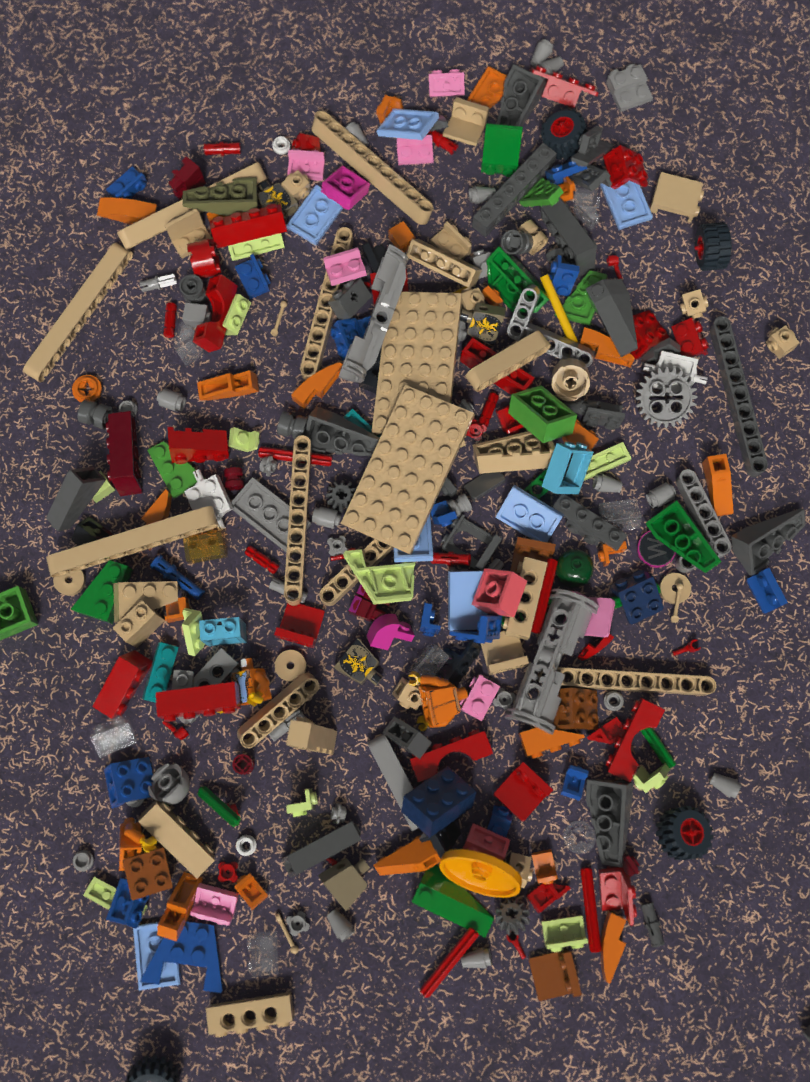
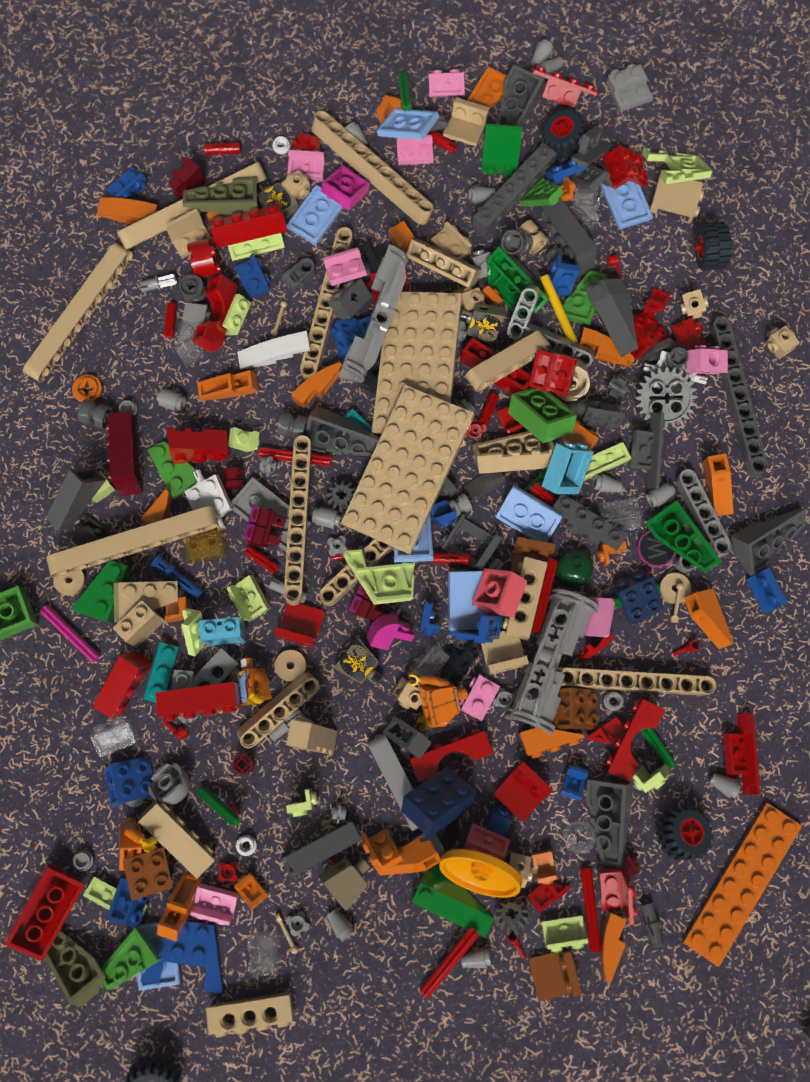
none -> red slope [4,862,85,961]
none -> dark pink axle [40,605,100,663]
none -> olive wedge [45,930,105,1007]
none -> bright green wing [101,928,162,990]
none -> yellowish green bracket [227,575,271,621]
none -> white slope [237,331,310,370]
none -> dark red hips [243,505,286,548]
none -> dark grey piece [281,258,316,293]
none -> orange bracket [361,828,403,873]
none -> green axle [398,71,412,112]
none -> red slope [529,349,578,396]
none -> red axle [530,482,557,508]
none -> dark grey gear [607,375,630,399]
none -> dark grey bracket [631,412,665,489]
none -> yellowish green wing [642,148,712,184]
none -> red slope [643,288,670,314]
none -> dark grey wheel [666,347,688,370]
none -> orange plate [682,803,802,967]
none -> orange slope [684,588,734,649]
none -> bright pink brick [687,346,728,374]
none -> red bracket [723,713,761,795]

